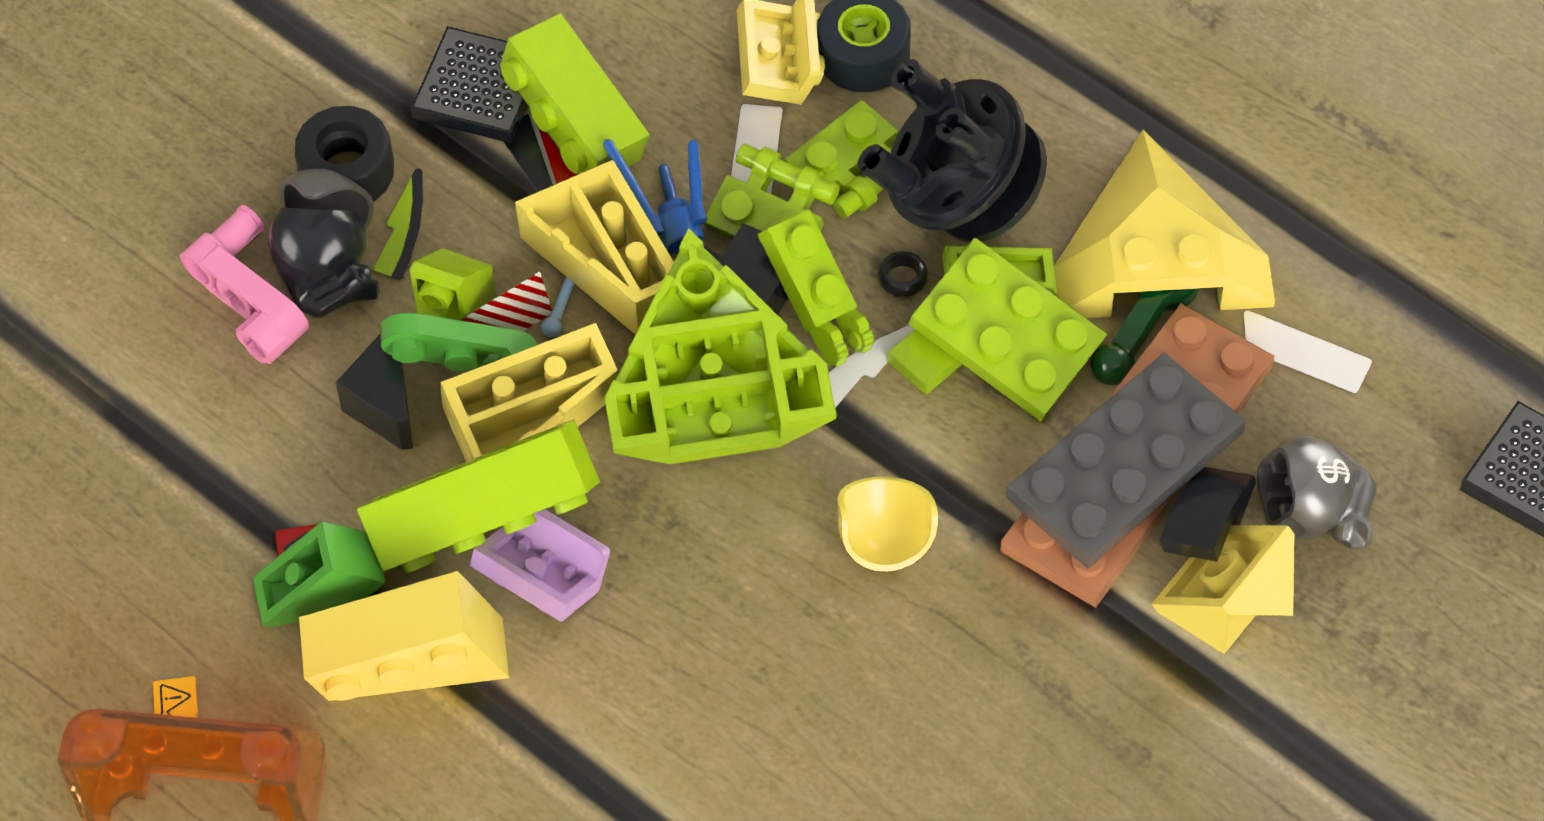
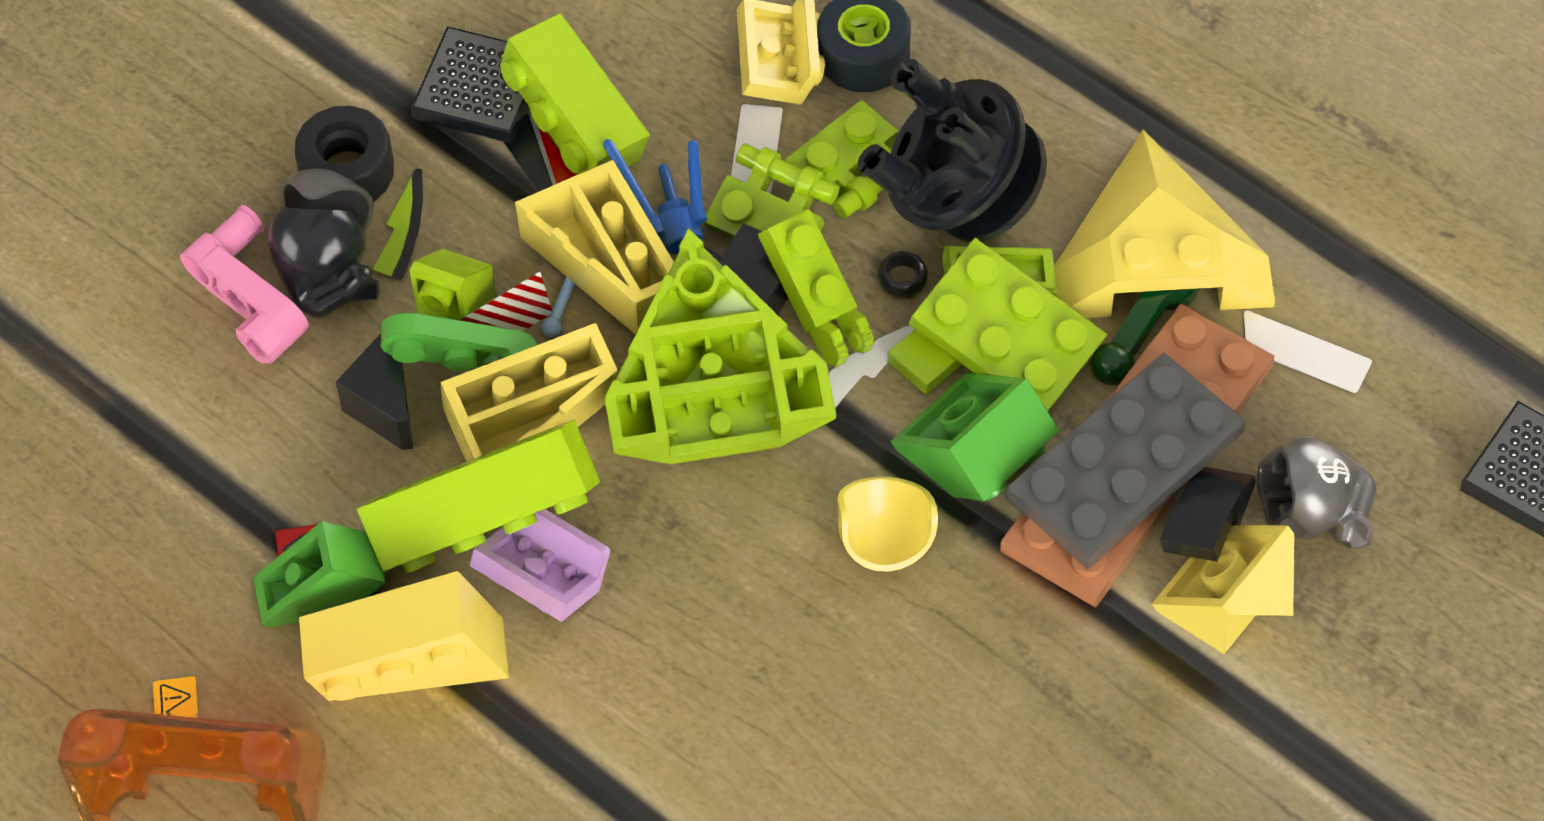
none -> bright green slope [890,373,1060,501]

